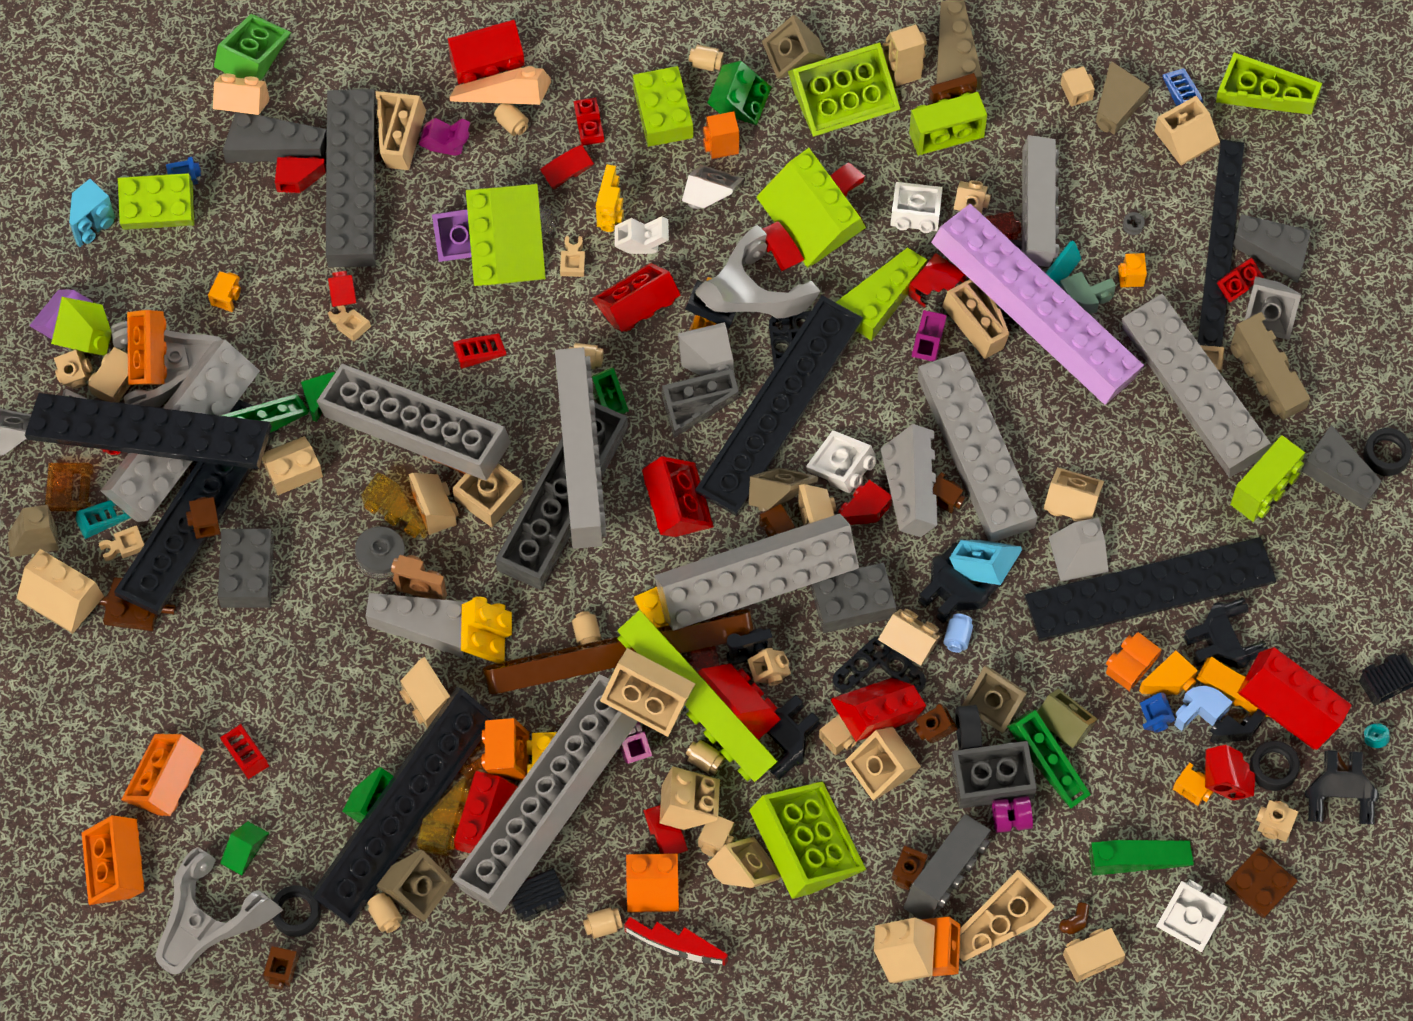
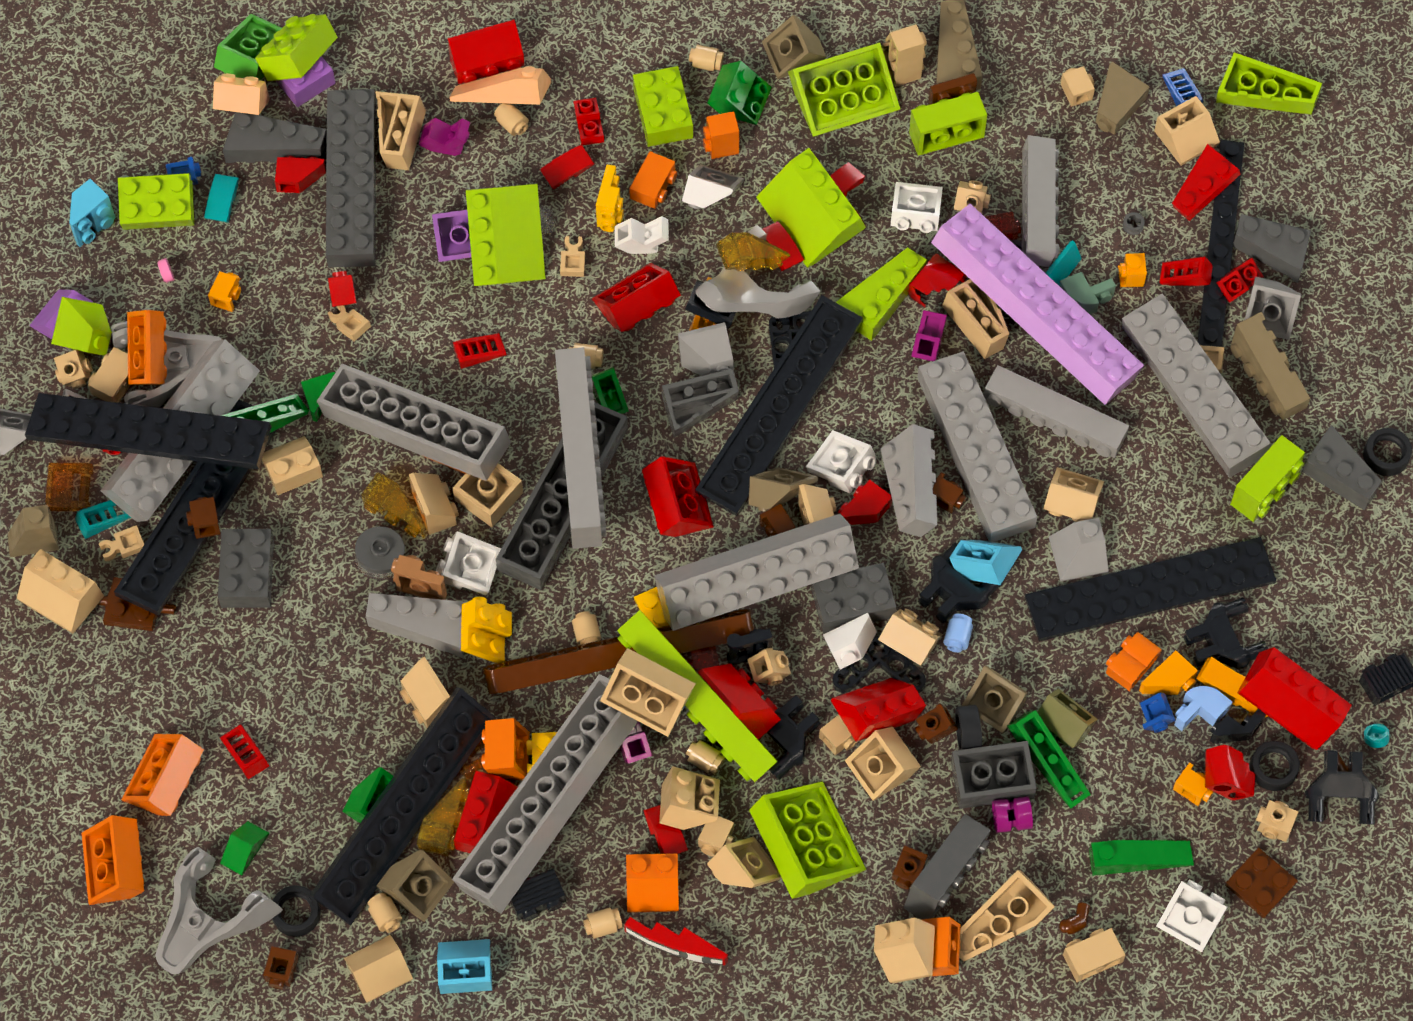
none -> bright pink tile [157,258,175,283]
none -> teal slope [204,174,239,223]
none -> lime brick [255,14,338,81]
none -> medium lavender slope [275,56,335,107]
none -> tan slope [344,935,413,1003]
none -> white plate [436,531,501,596]
none -> medium azure slope [437,939,492,994]
none -> orange brick [629,151,678,209]
none -> clear yellow slope [716,232,790,272]
none -> white slope [823,613,877,669]
none -> light grey brick [984,365,1129,458]
none -> red slope [1159,256,1213,286]
none -> red wing [1172,144,1241,221]

